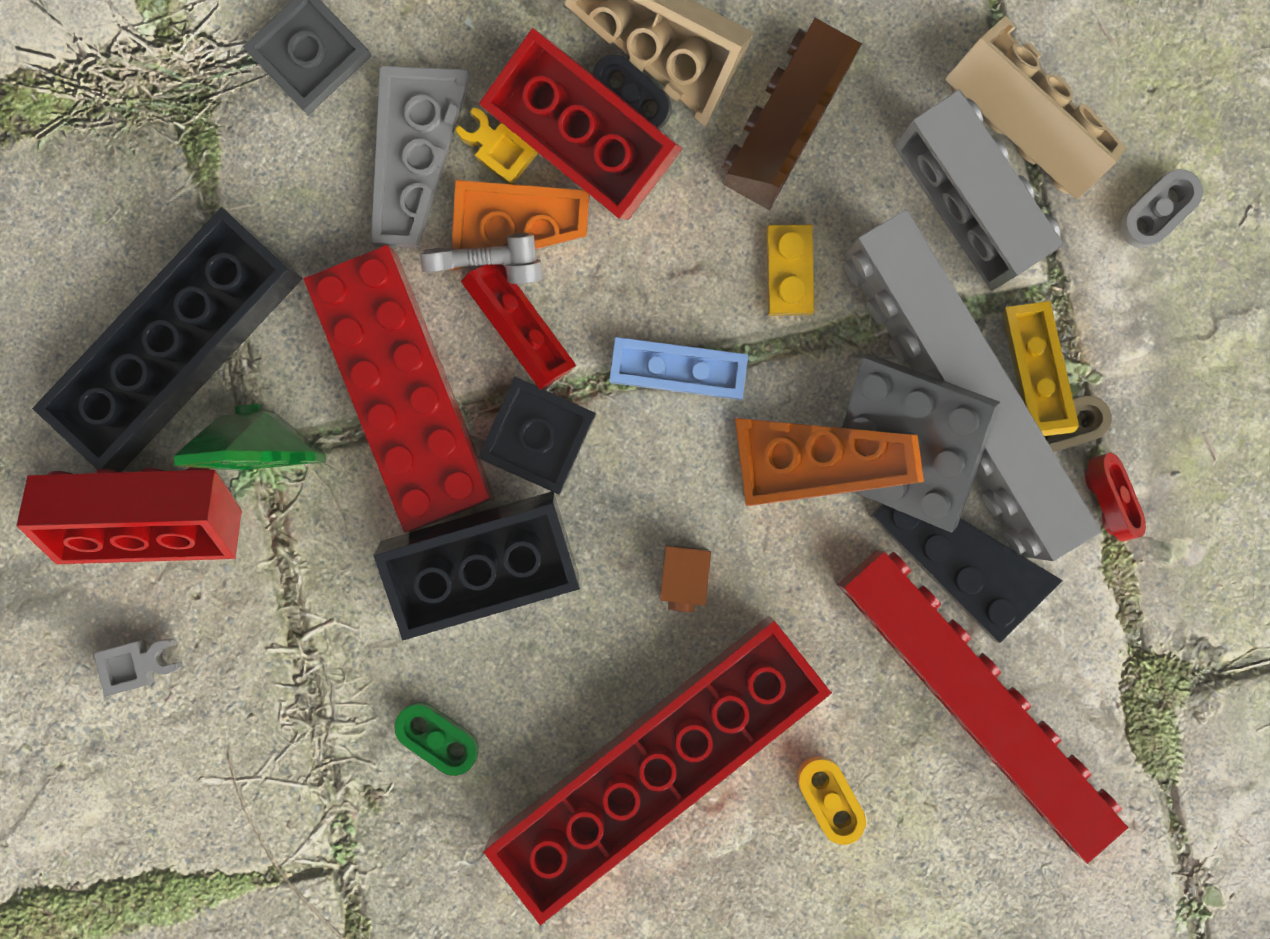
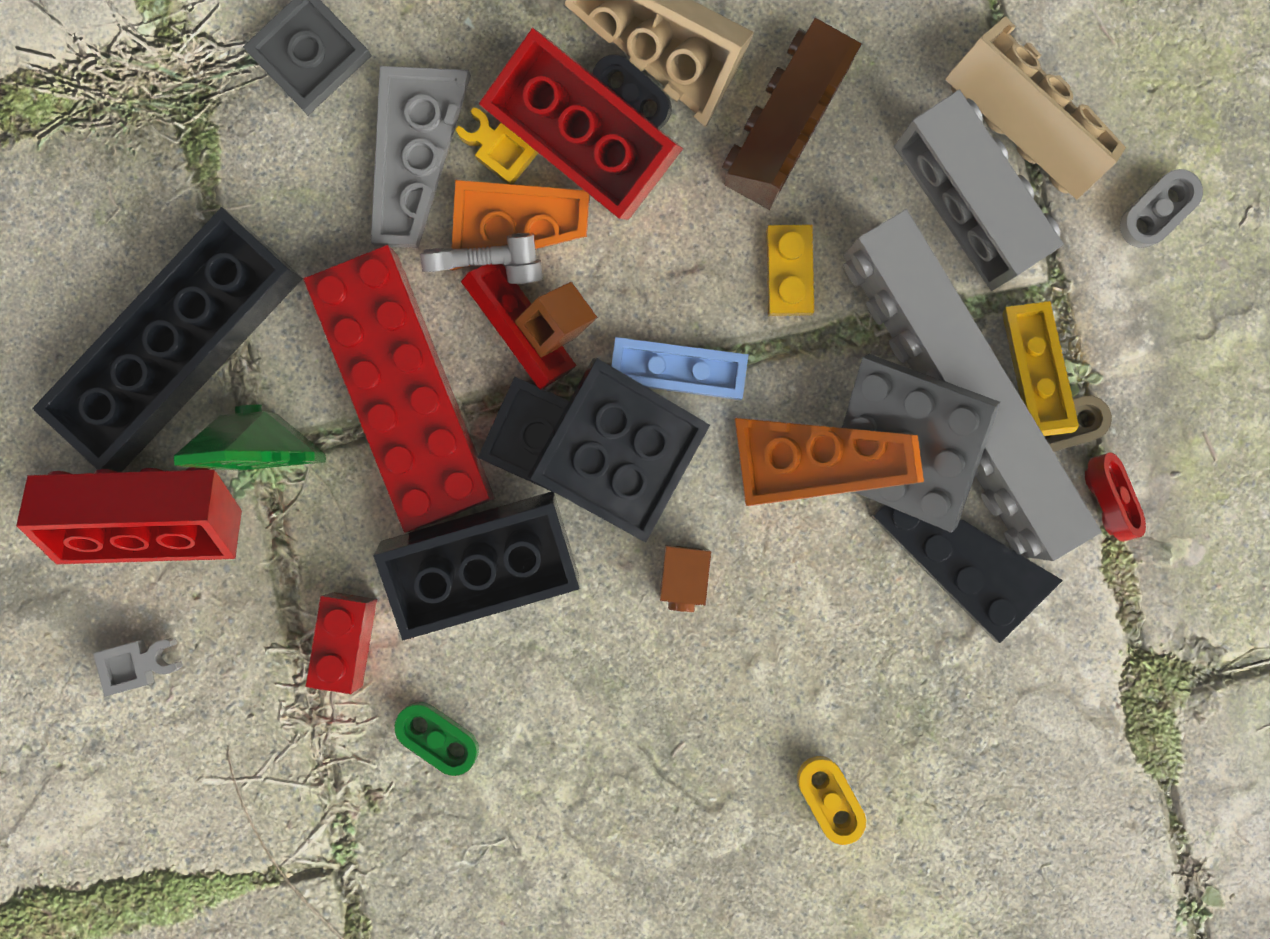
red brick [483,616,832,926] -> none
red brick [837,550,1129,864] -> none
none -> red brick [306,592,377,694]
none -> dark orange brick [514,281,598,357]
none -> black plate [527,358,710,542]

